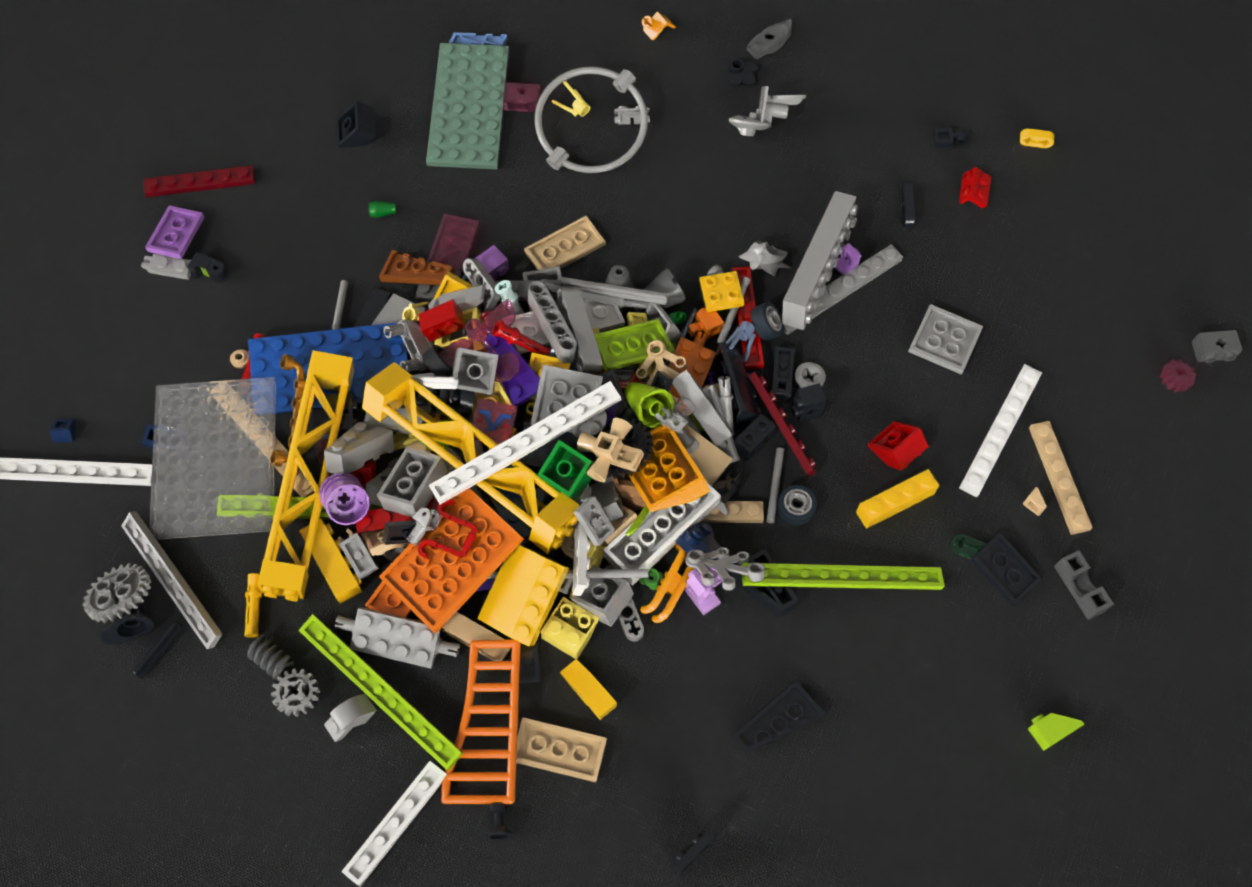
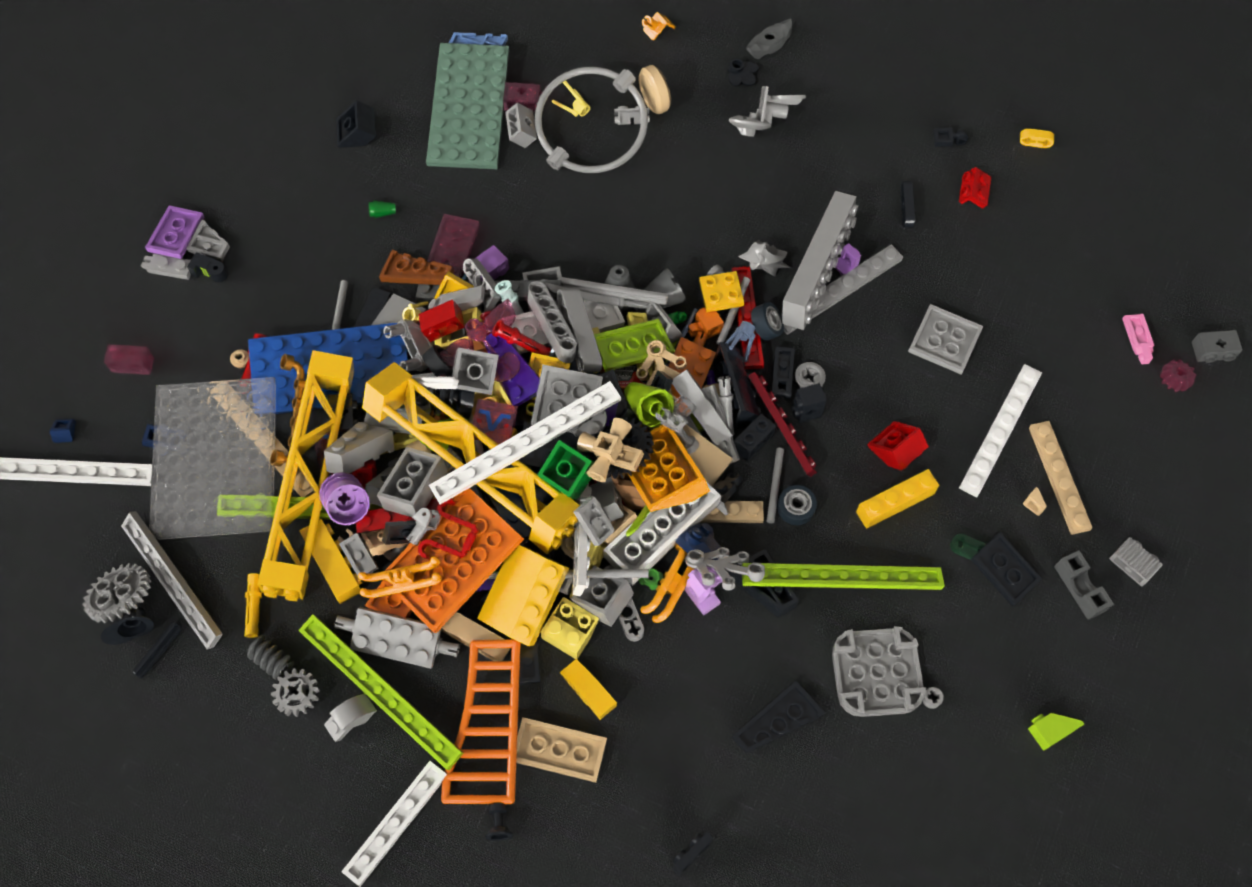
dark red plate [144,165,255,198] -> none
tan tile [524,216,606,270] -> none
none -> clear pink brick [104,344,154,375]
none -> light grey wing [186,220,230,262]
none -> light orange piece [358,556,442,598]
none -> light grey brick [506,103,537,148]
none -> tan piece [638,65,671,114]
none -> light grey tile [832,626,926,717]
none -> light grey bush [923,687,943,709]
none -> light grey brick [1109,537,1163,586]
none -> bright pink hinge [1122,314,1154,365]

